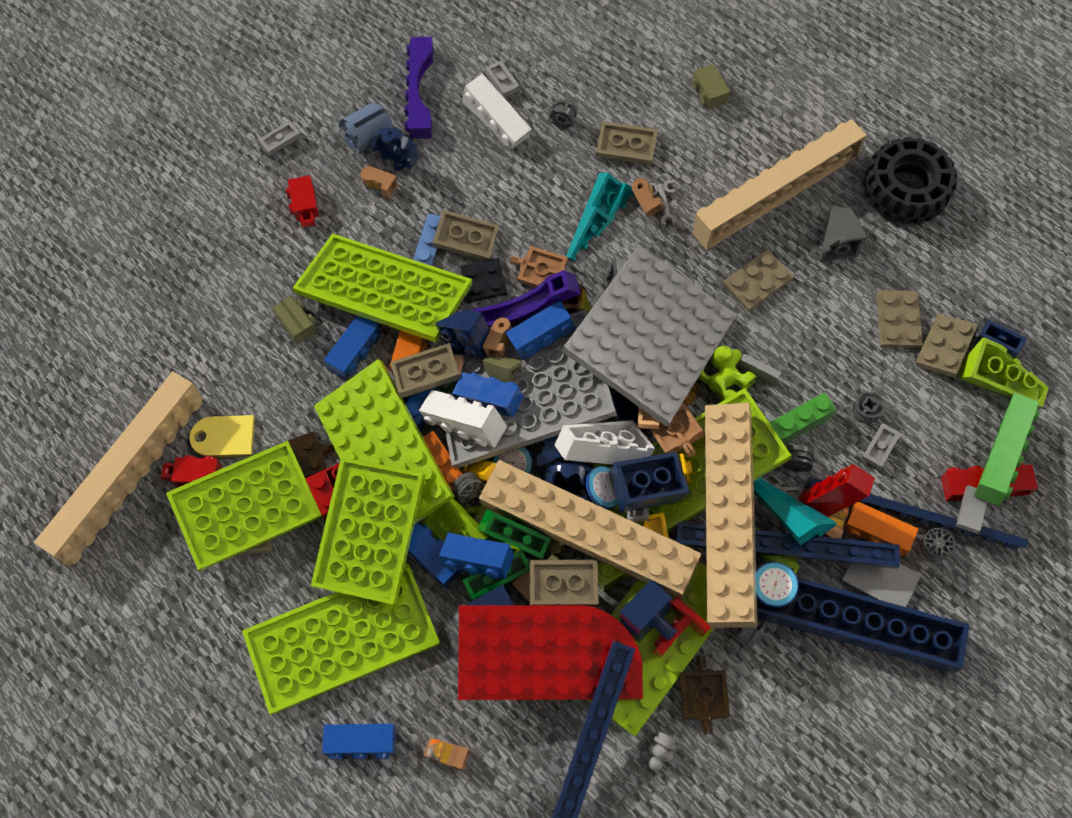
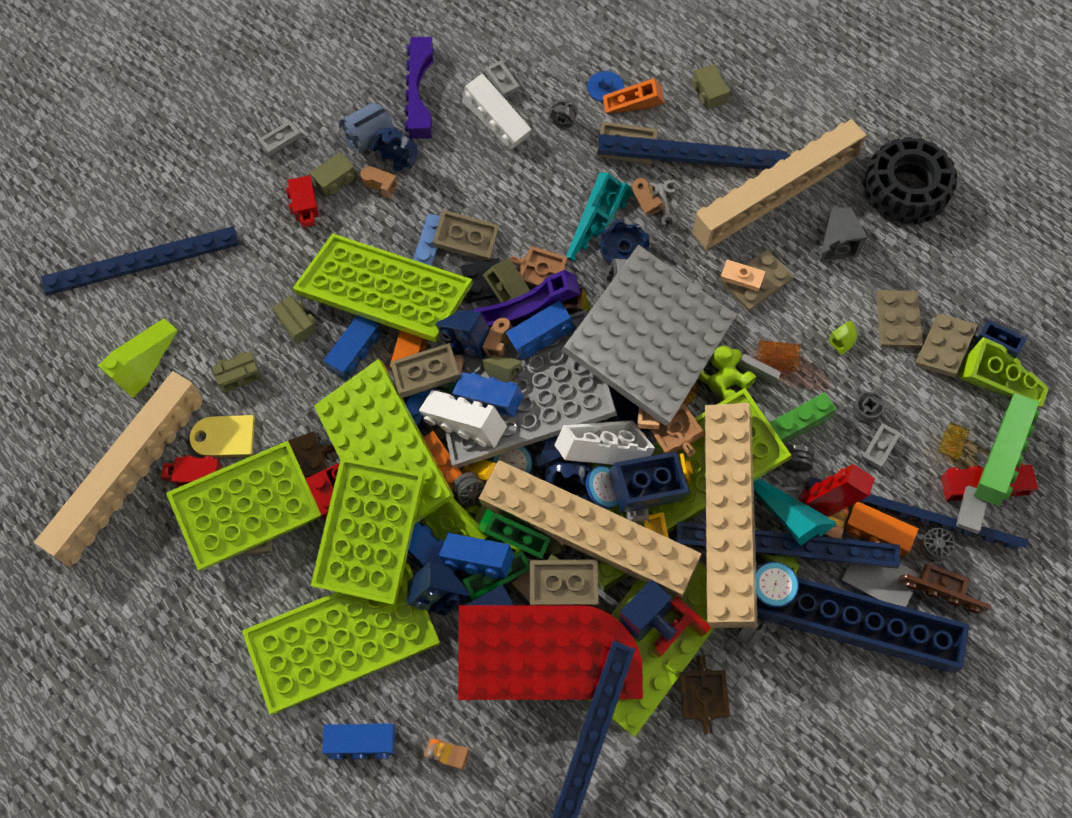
light grey piece [649,732,676,771] -> none
none -> dark blue plate [41,226,239,296]
none -> lime wedge [97,318,178,398]
none -> olive brick [212,351,262,393]
none -> olive brick [310,152,357,197]
none -> dark blue slope [407,562,469,615]
none -> olive brick [483,258,531,303]
none -> blue piece [587,71,624,102]
none -> dark blue plate [597,134,788,170]
none -> dark blue plate [600,219,650,265]
none -> orange slope [603,78,665,114]
none -> light nougat plate [720,260,765,292]
none -> clear orange brick [755,340,801,372]
none -> lime brick [828,321,858,355]
none -> reddish brown bracket [898,563,991,614]
none -> clear yellow bracket [938,422,970,460]

